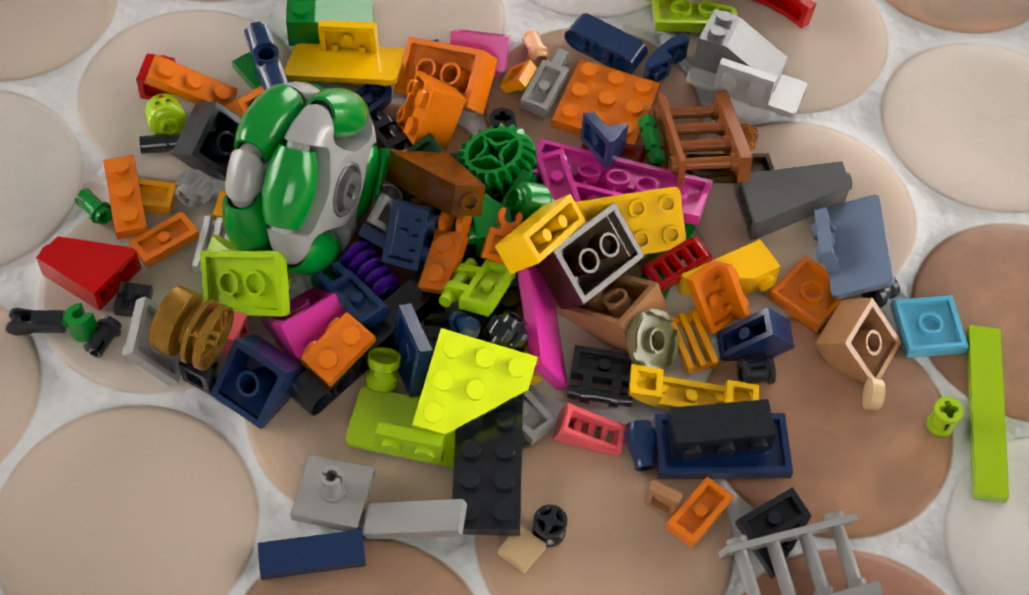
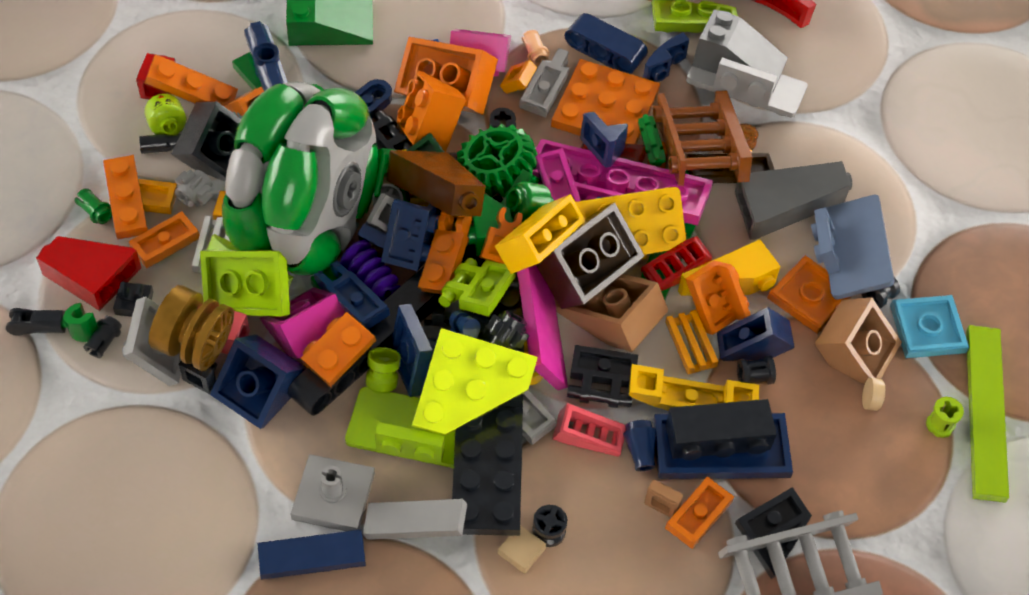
yellow bracket [284,20,405,86] -> none
olive tile [627,309,679,371] -> none

